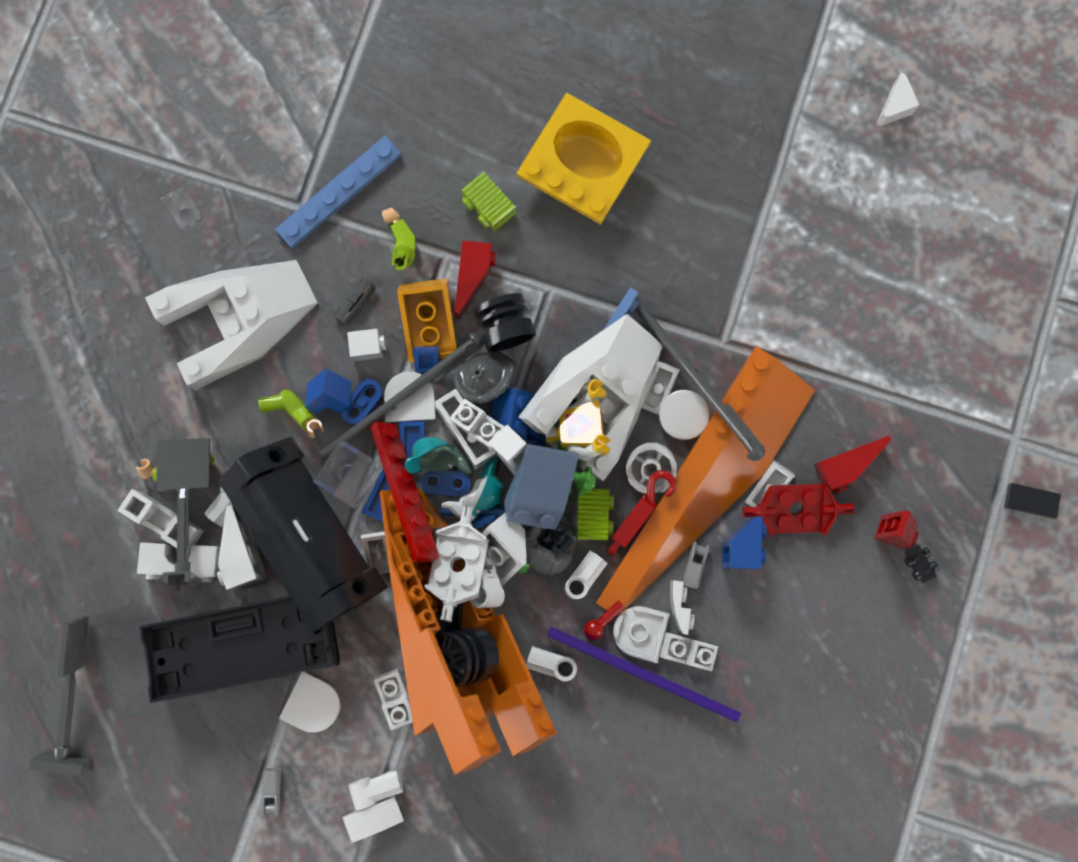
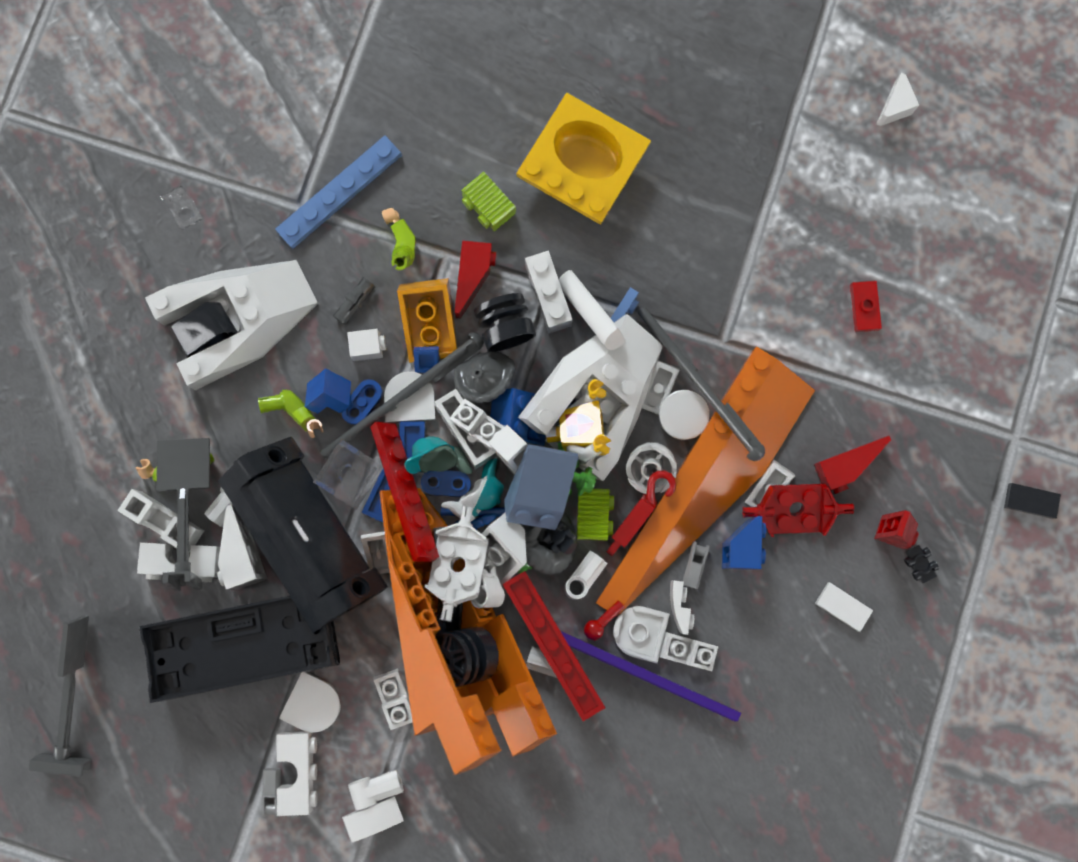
none -> black piece [171,302,238,358]
none -> white arch [277,731,318,816]
none -> red plate [503,571,606,721]
none -> white arch [525,250,572,334]
none -> white brick [559,269,626,350]
none -> white tile [815,582,873,632]
none -> red plate [850,281,882,332]

